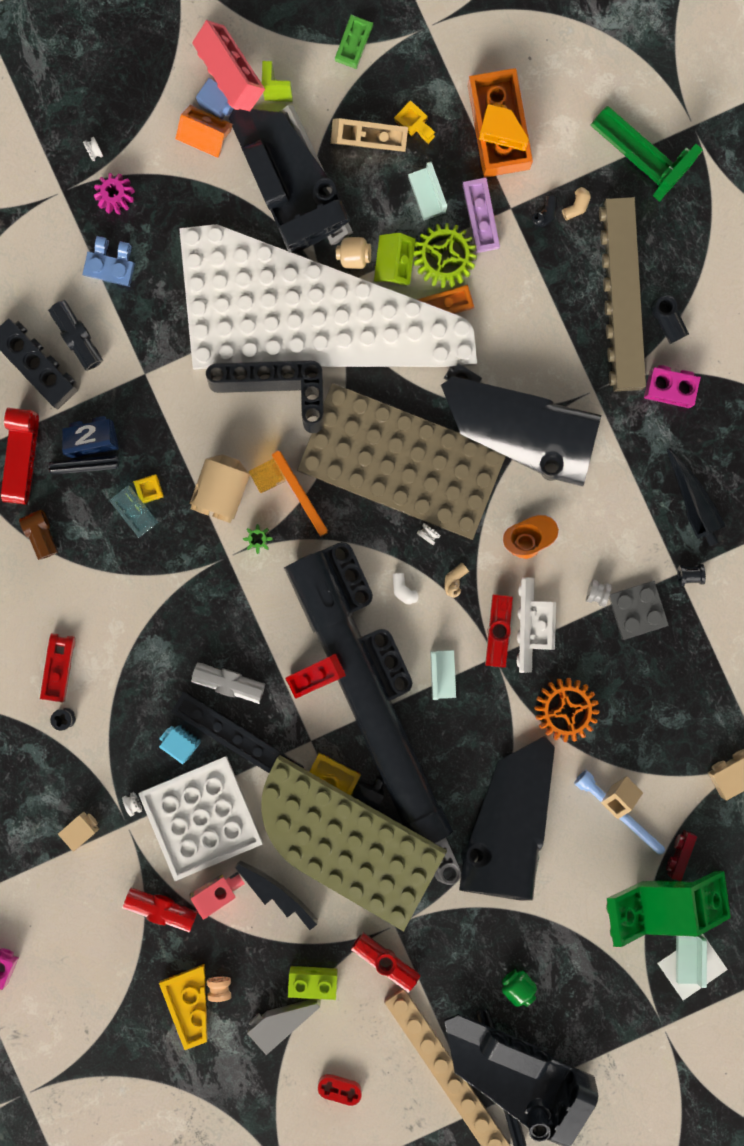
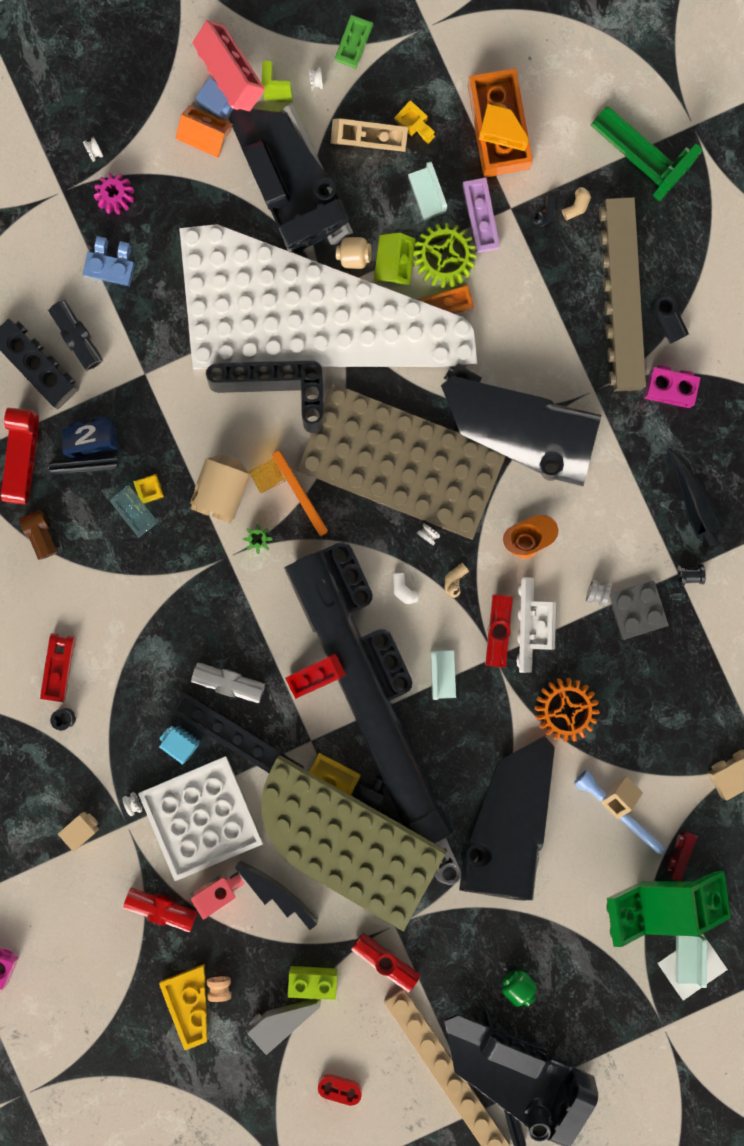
none -> white bush [309,67,323,91]

